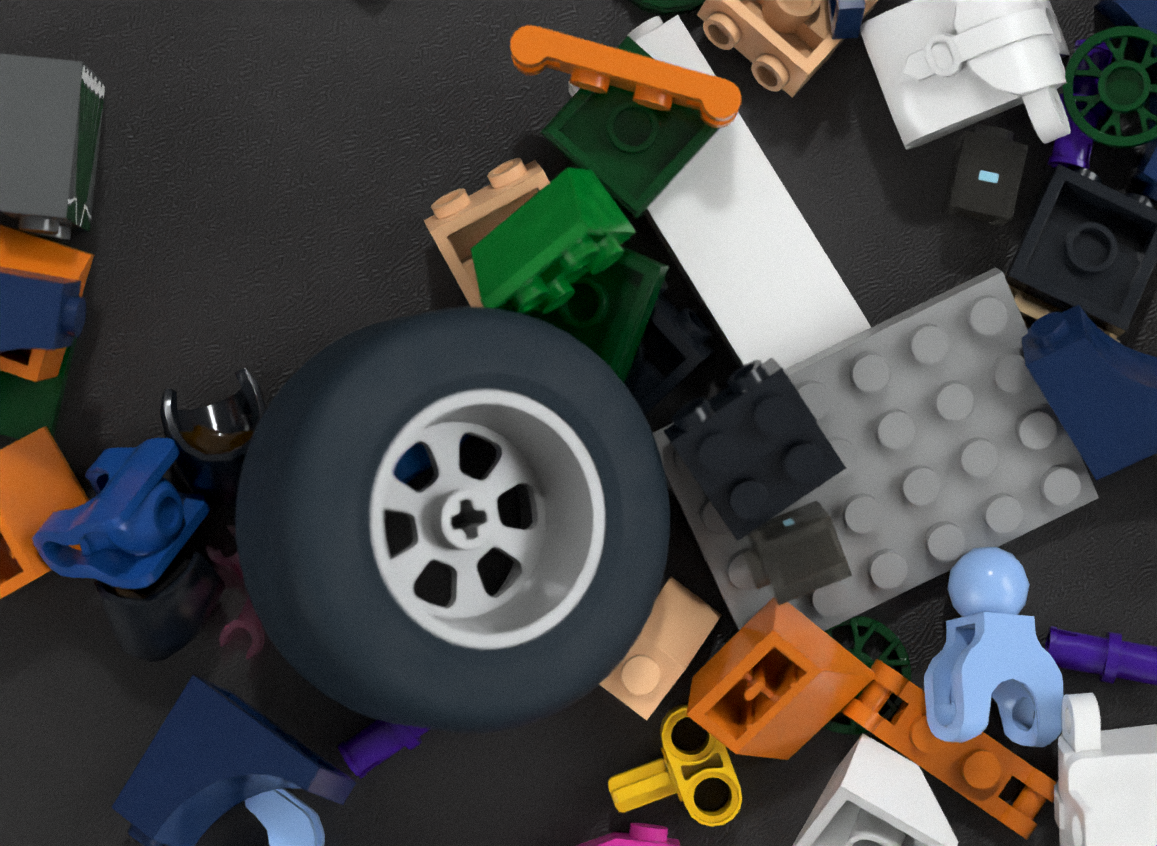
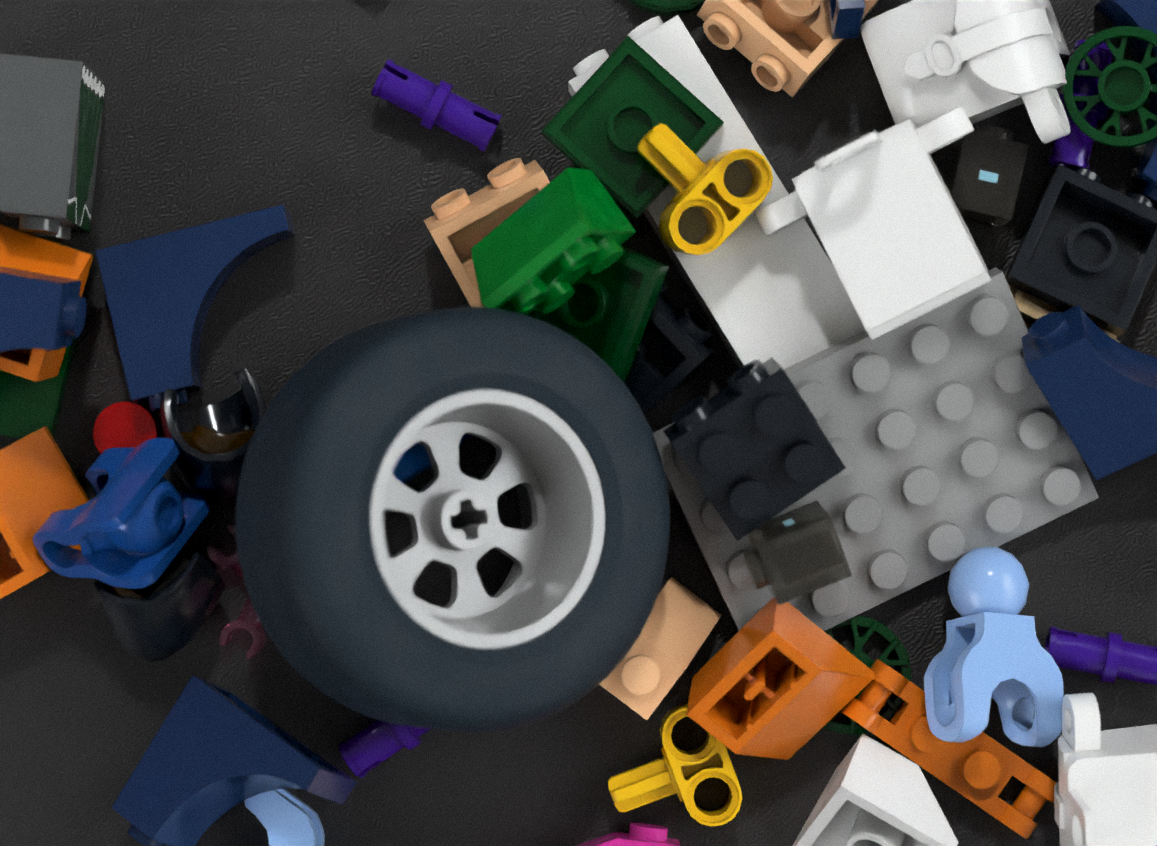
orange plate [510,25,741,128] -> none
none -> red tile [93,402,160,454]
none -> dark blue arch [95,205,295,411]
none -> dark purple pin [371,58,502,152]
none -> yellow beam [637,123,773,255]
none -> white piece [755,107,991,340]

